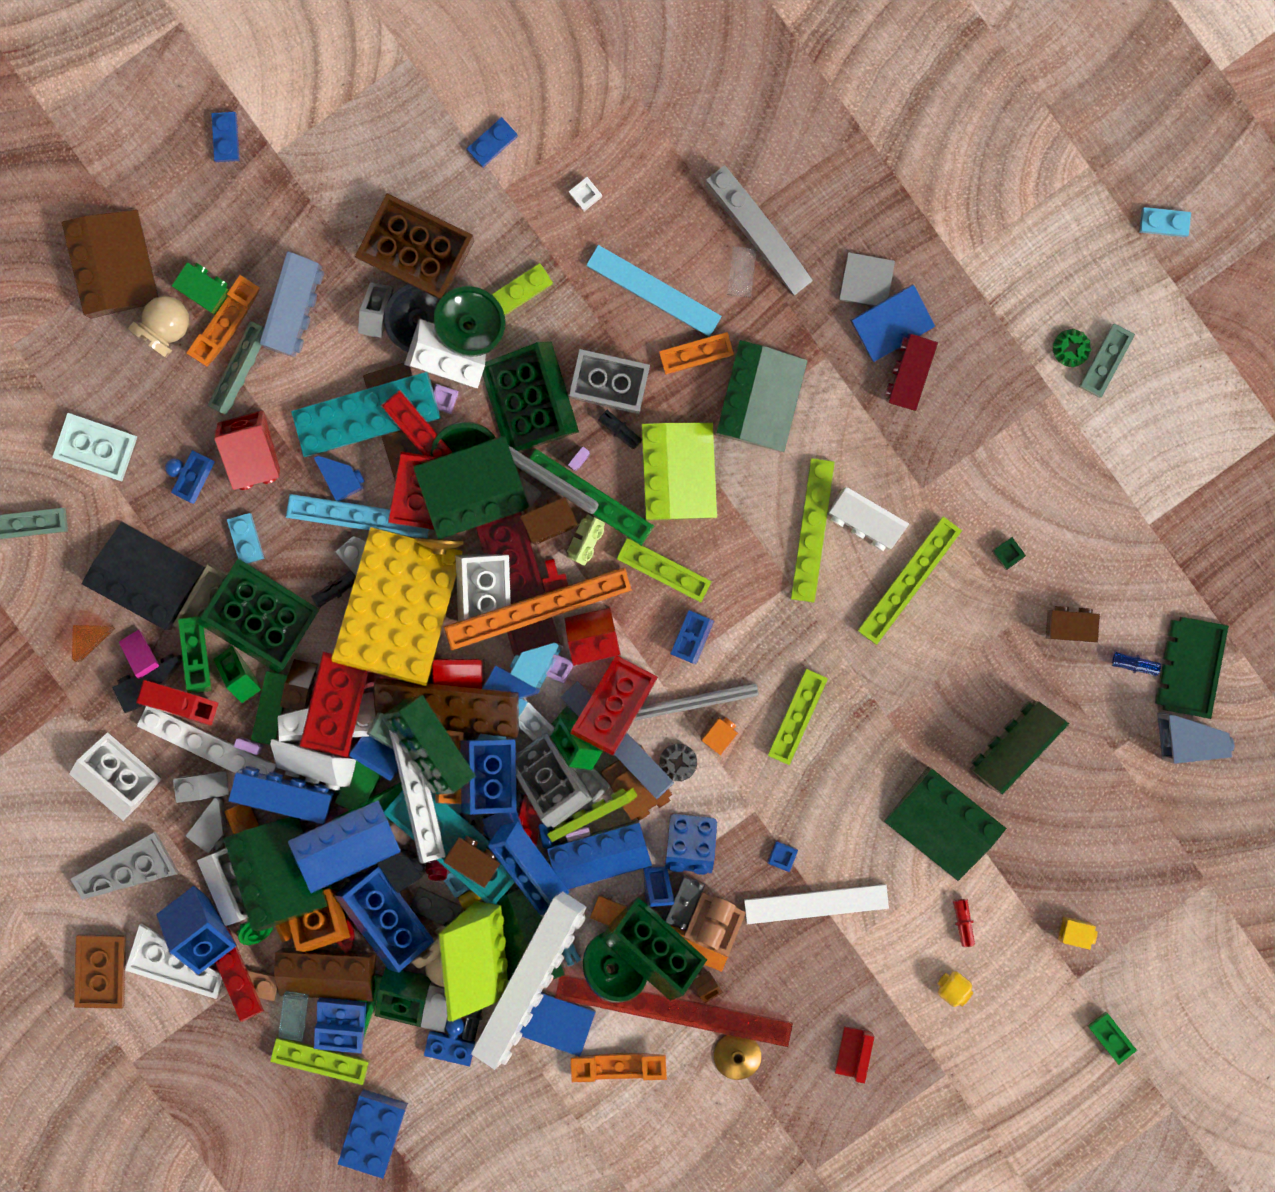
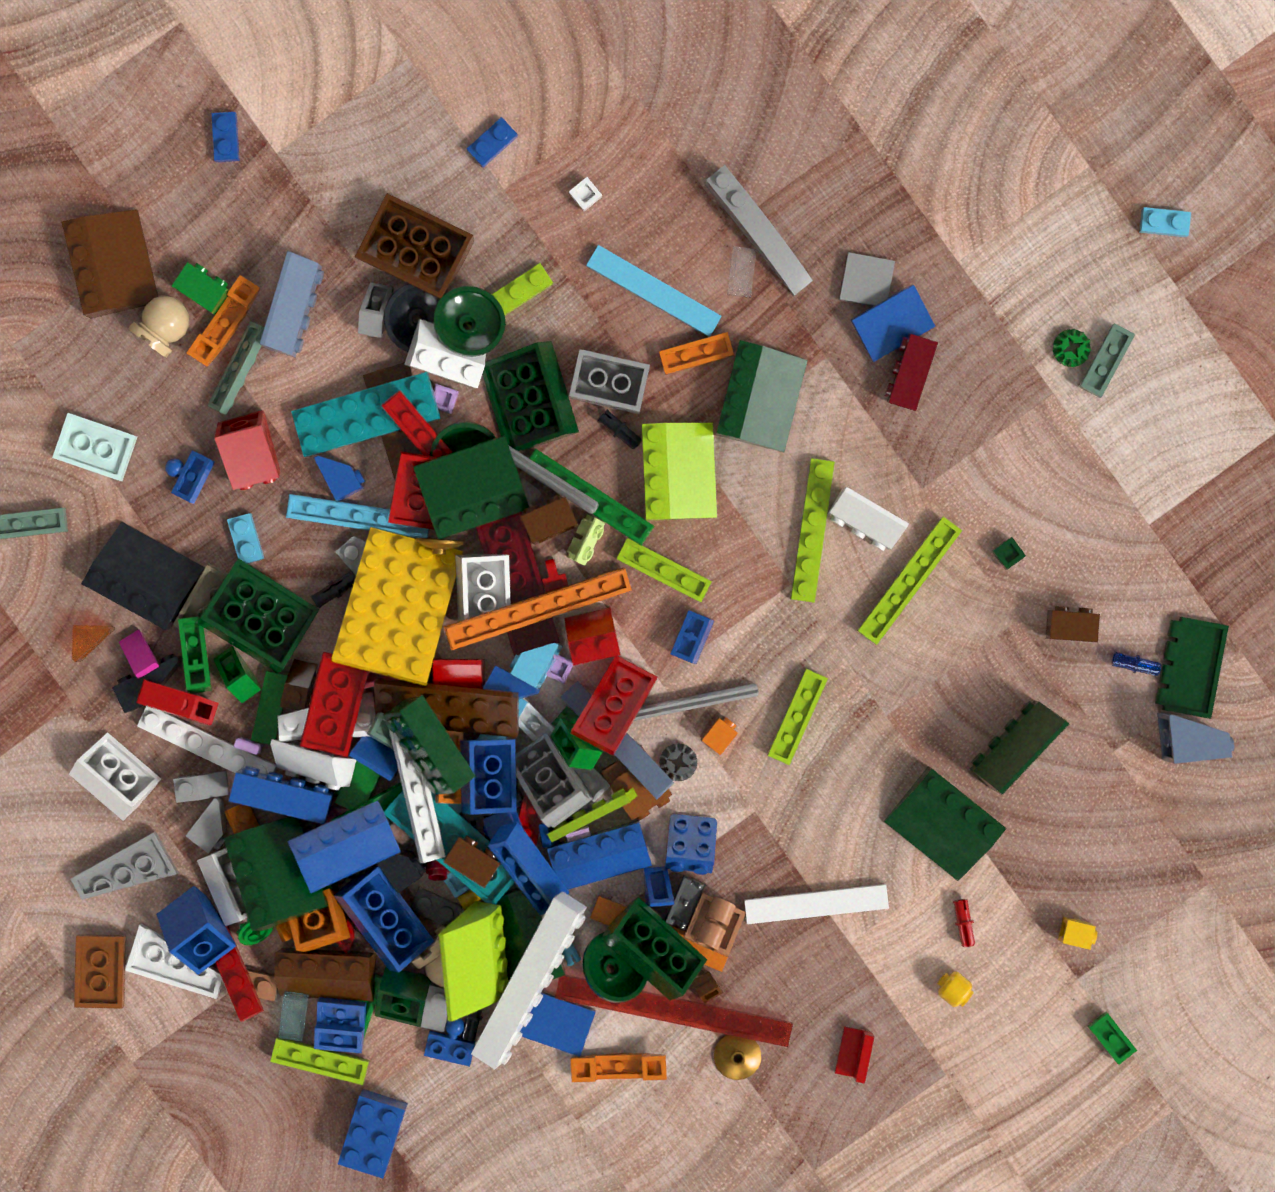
lavender tile [568,447,590,471] -> none
blue tile [767,841,798,872] -> none

